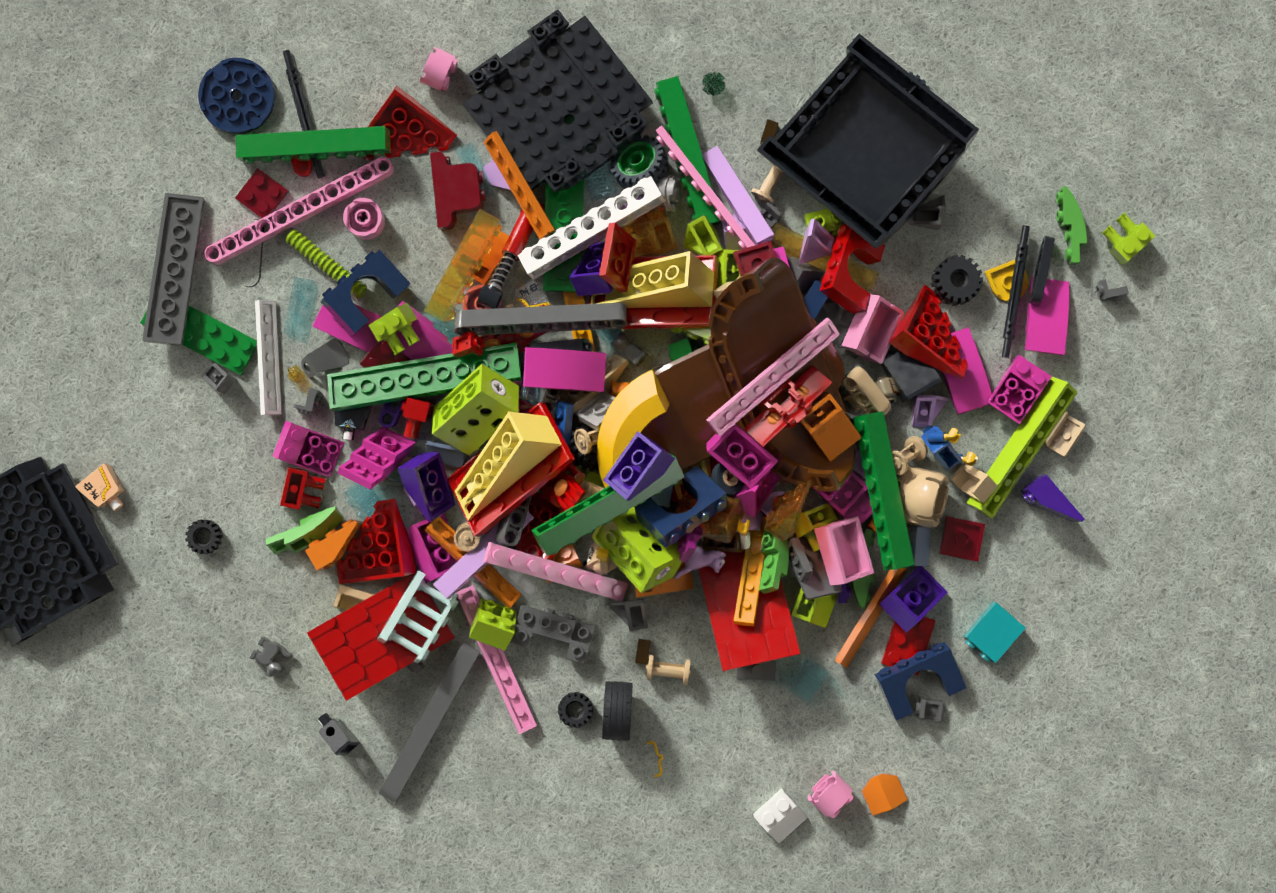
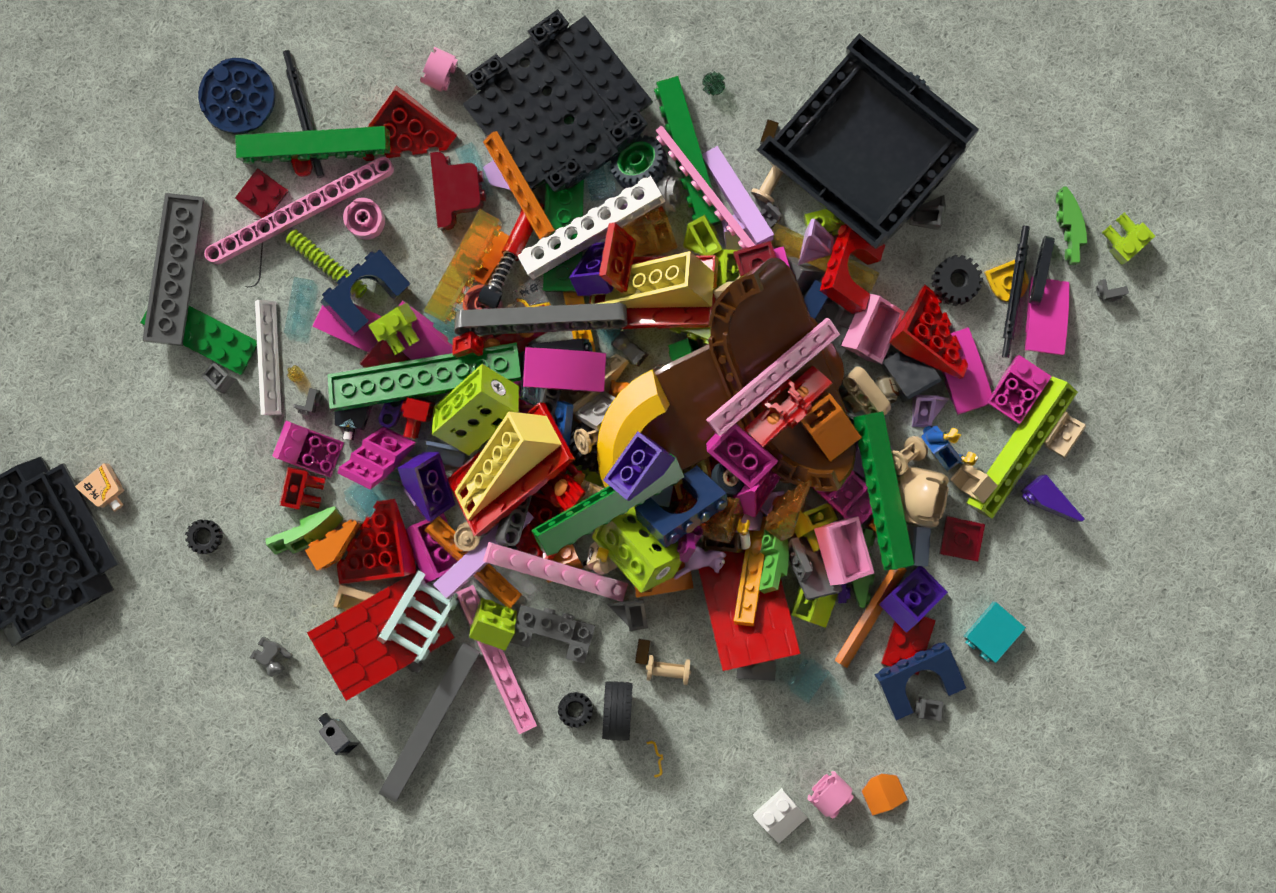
dark grey piece [301,338,349,377] -> none

